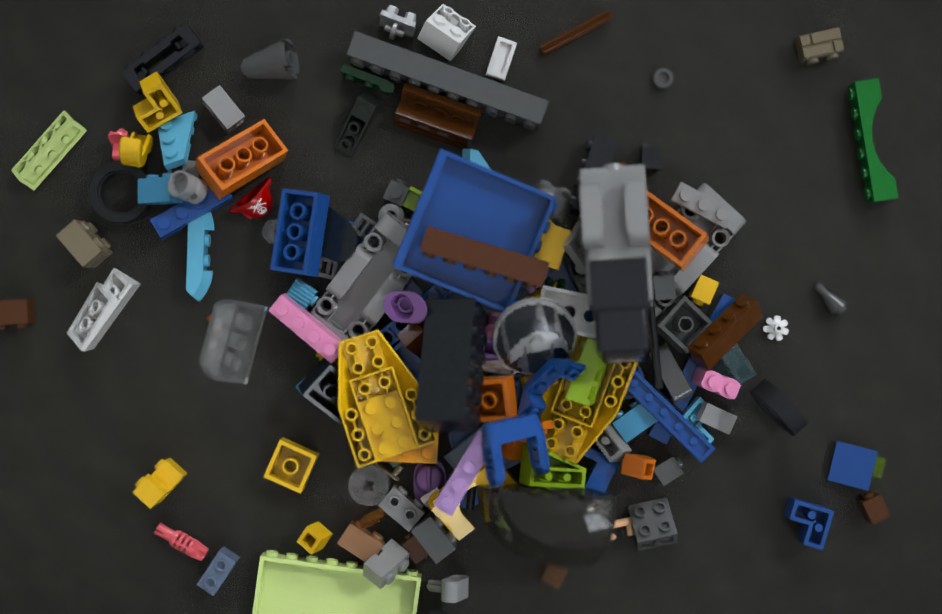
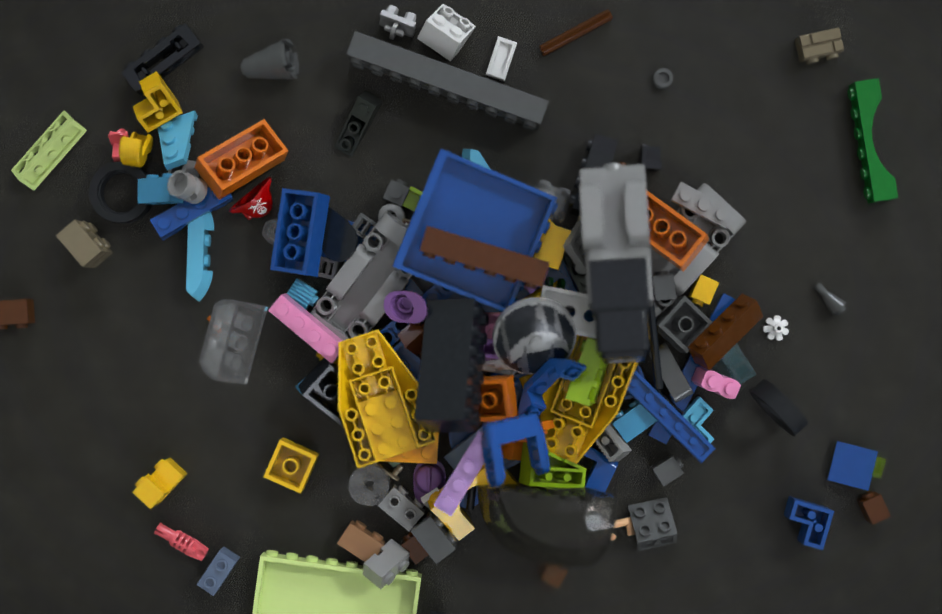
white slope [67,268,141,352] -> none
light grey hinge [202,85,245,134] -> none
yellow brick [297,521,333,555] -> none
dark green hinge [340,64,395,96] -> none
clear orange tile [359,508,385,529] -> none
reddish brown slope [393,83,482,149] -> none
light grey beam [427,575,469,603] -> none
orange slope [621,453,656,480] -> none
light grey tile [695,401,738,434] -> none

